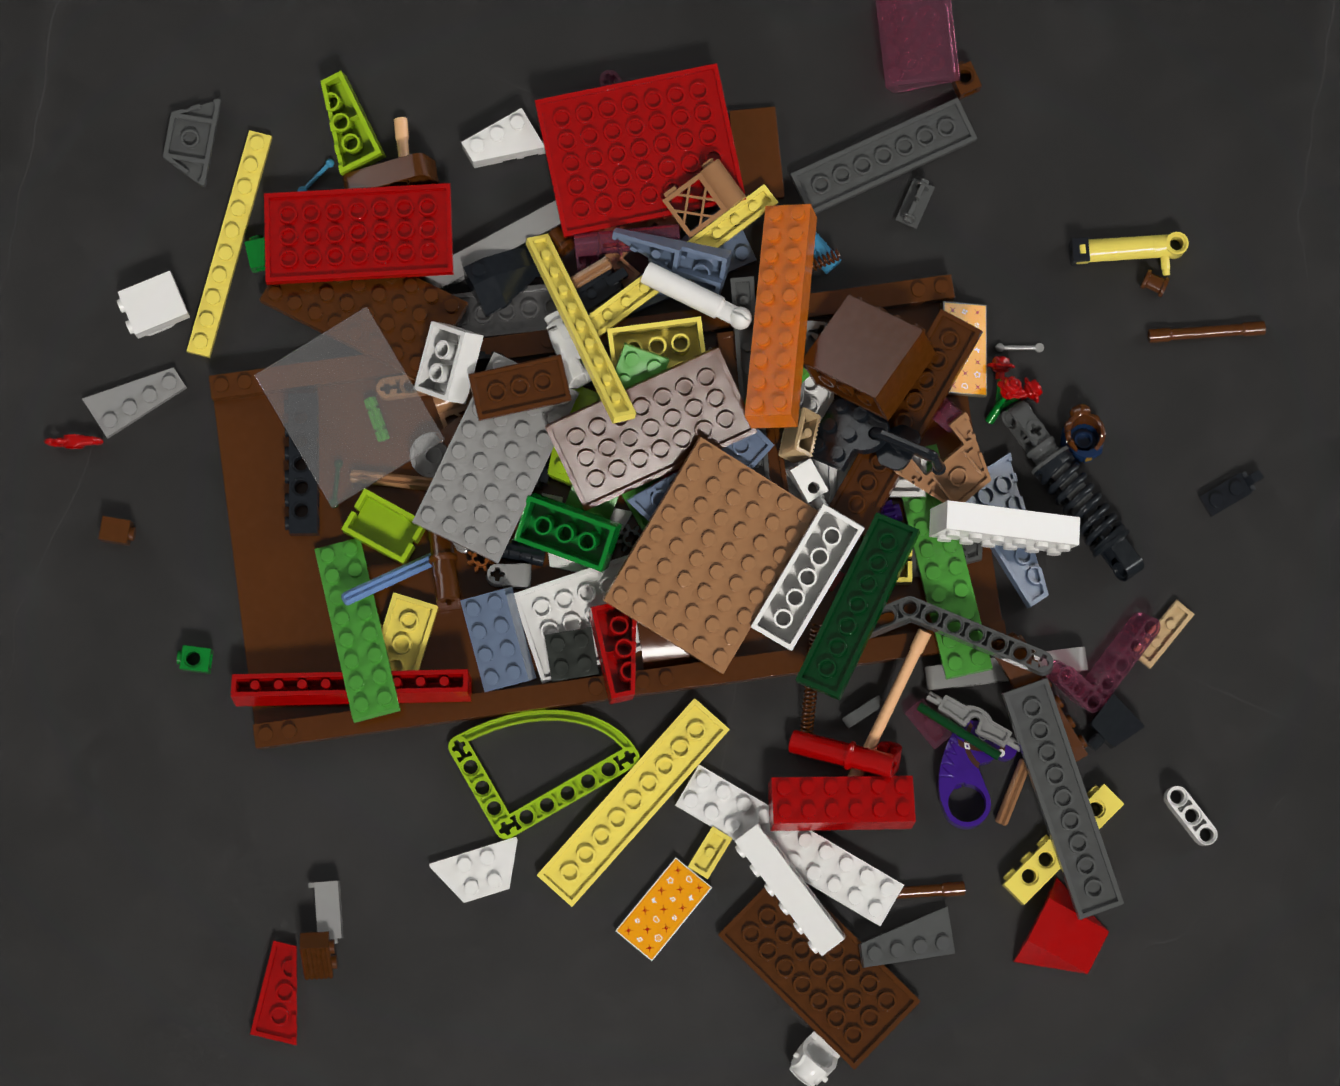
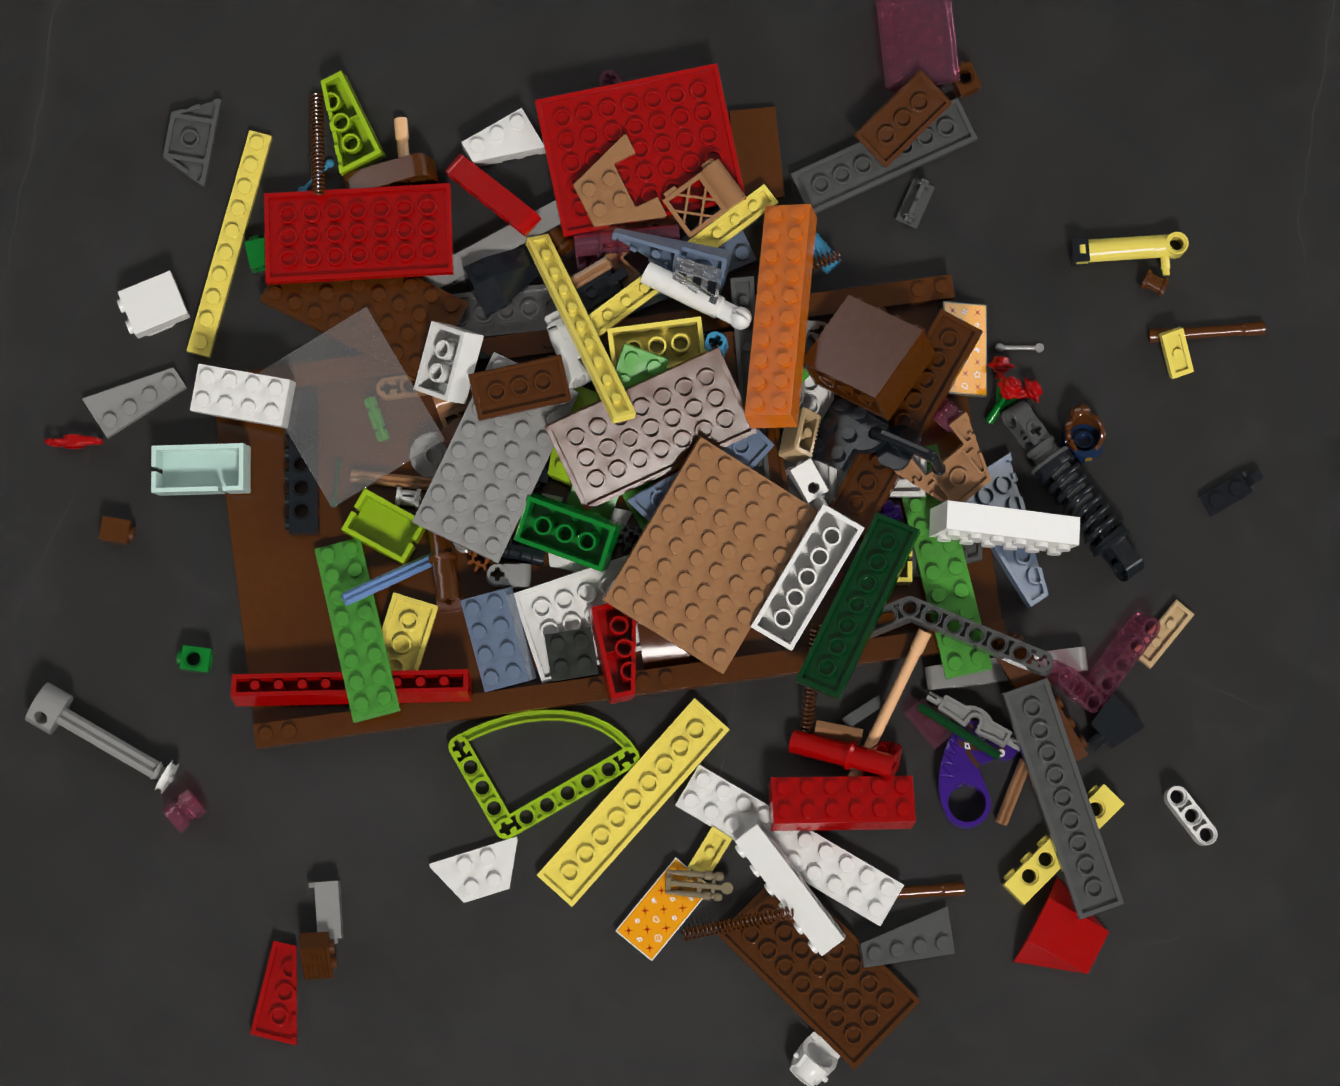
none -> light grey piece [25,682,179,794]
none -> light aqua piece [151,443,251,496]
none -> clear pink wheel [162,788,207,833]
none -> white brick [190,364,296,429]
none -> reddish brown piece [310,93,326,195]
none -> white bush [395,487,422,510]
none -> red beam [444,154,542,237]
none -> medium nougat wing [573,134,667,228]
none -> dark tan piece [666,869,734,901]
none -> clear wing [672,257,722,305]
none -> reddish brown piece [681,906,794,941]
none -> dark azure axle [704,331,729,358]
none -> medium nougat tile [813,720,863,746]
none -> reddish brown tile [853,69,952,168]
none -> light yellow plate [1159,327,1194,379]

